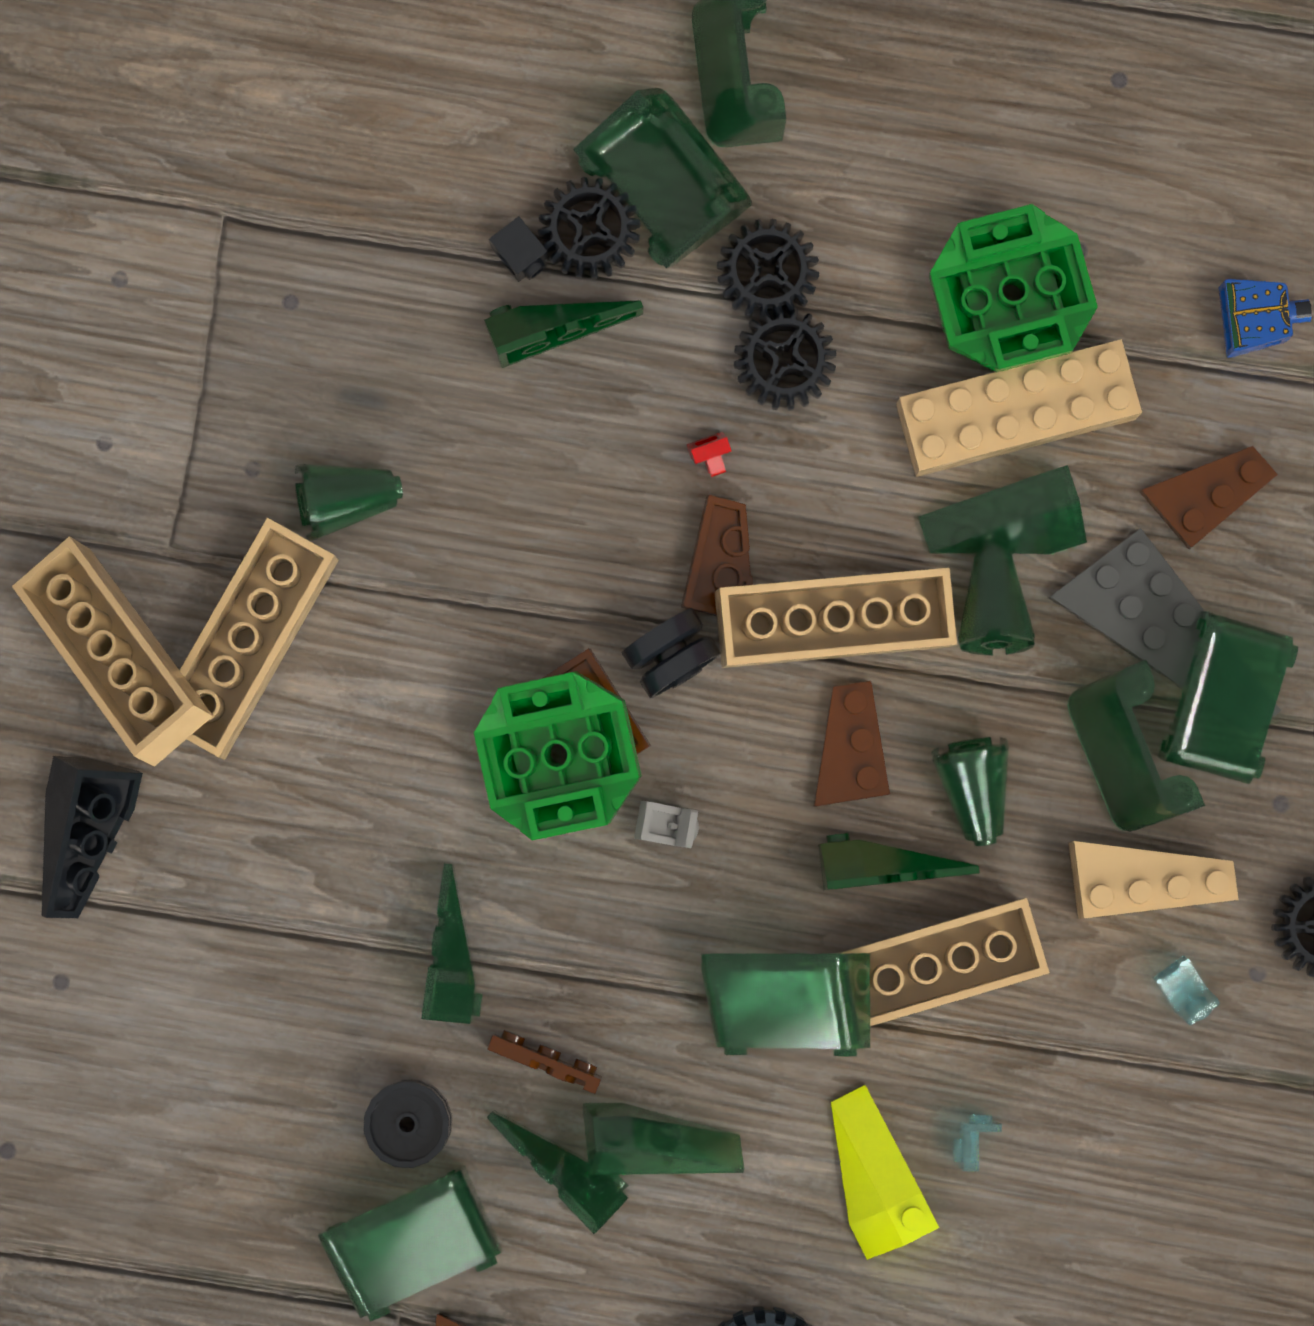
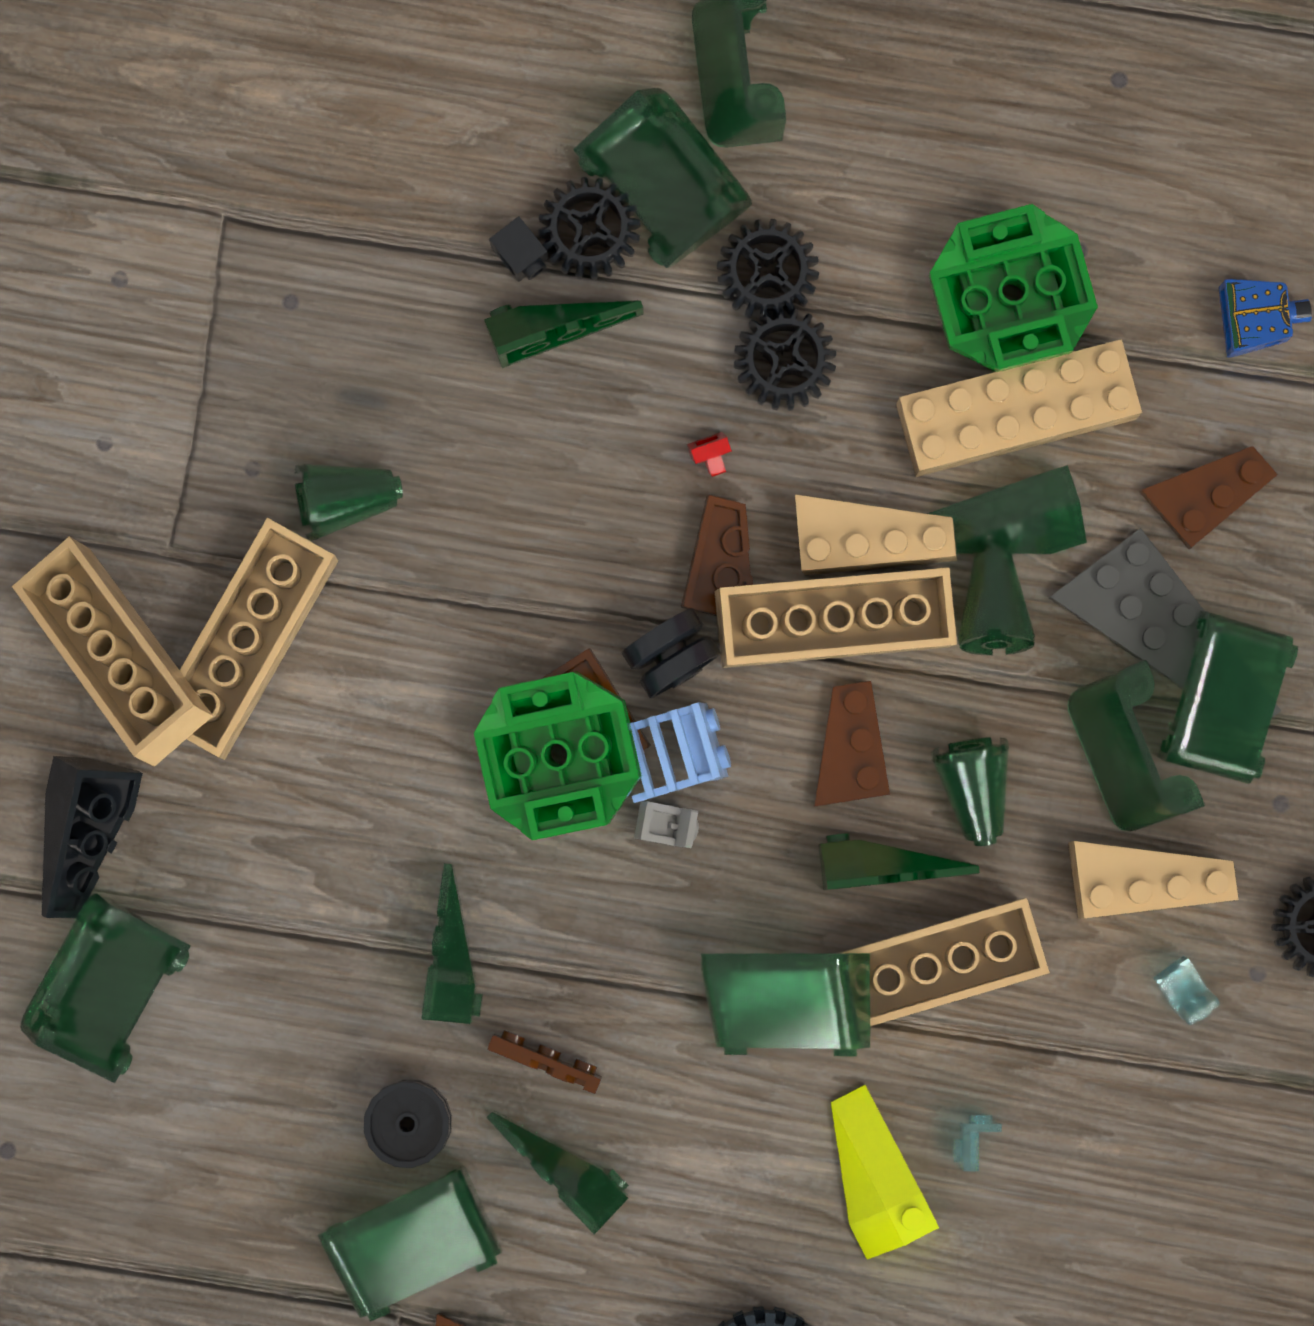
clear green wedge [583,1103,744,1175] -> none
none -> clear green windscreen [20,893,191,1083]
none -> light blue plate [630,702,731,803]
none -> tan wedge [795,495,957,575]

